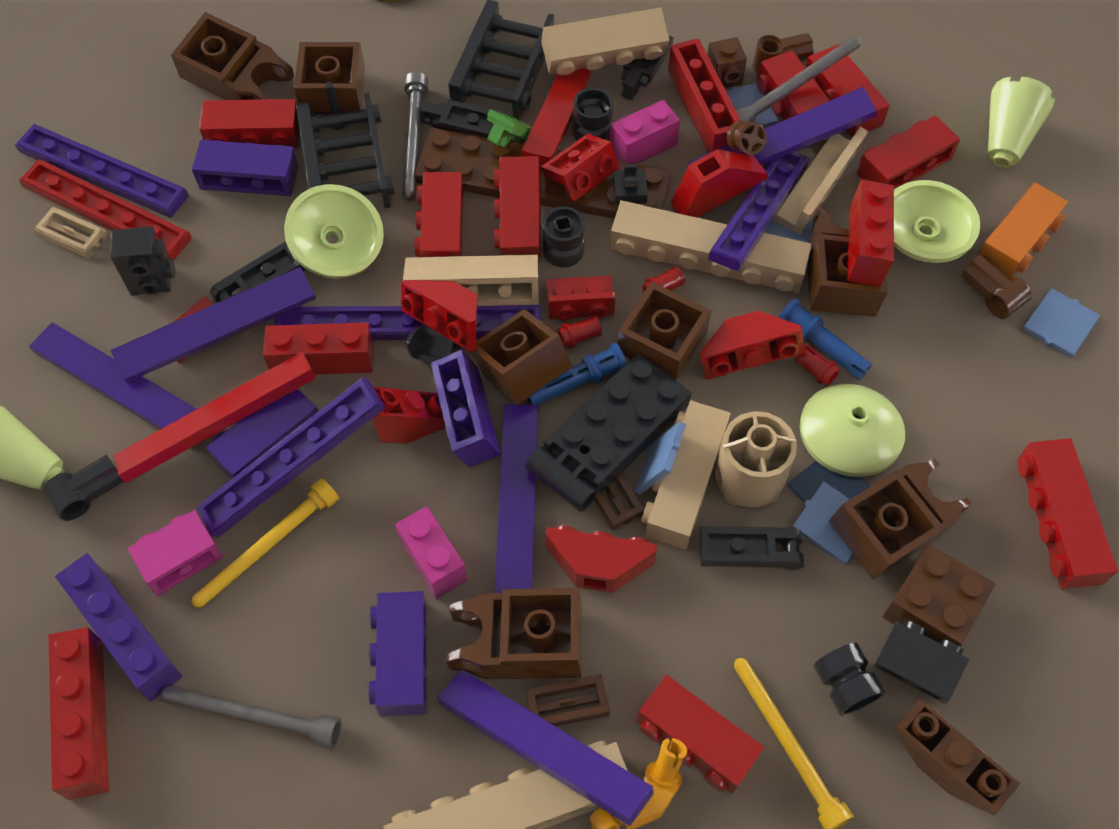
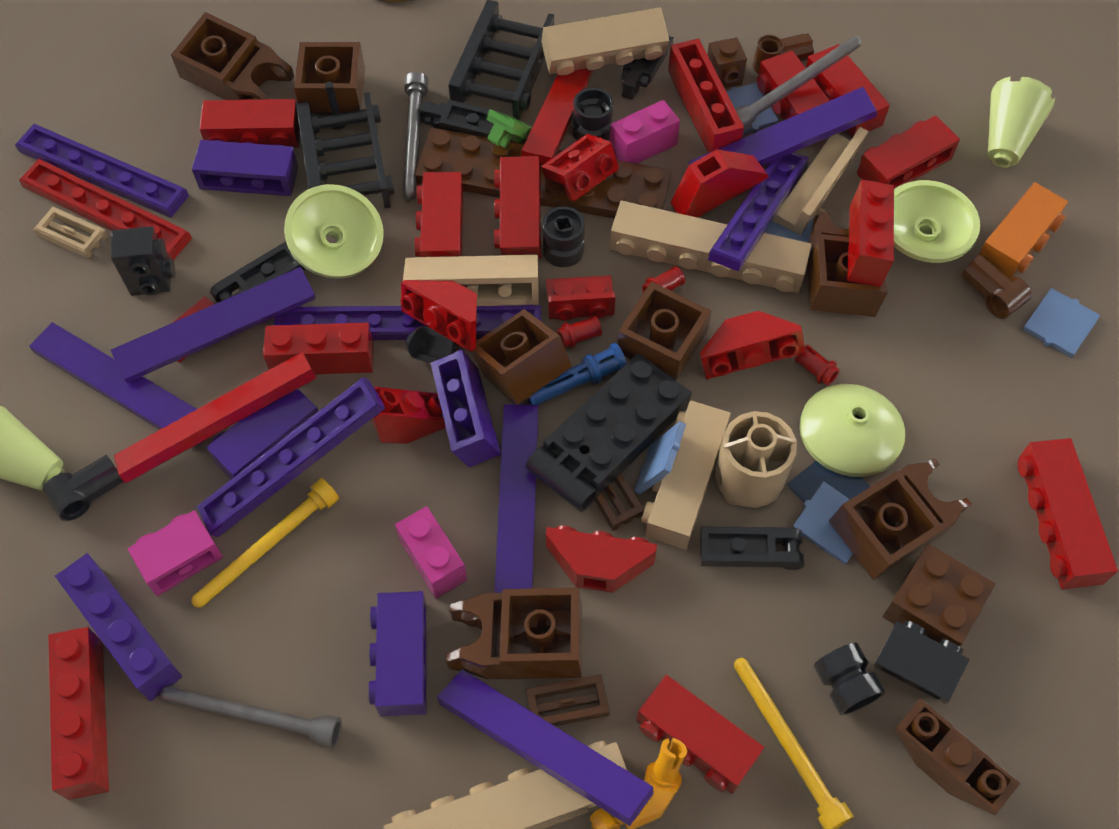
black tile [613,164,648,204] -> none
reddish brown wheel [727,120,767,155] -> none
blue pin [779,298,873,381] -> none

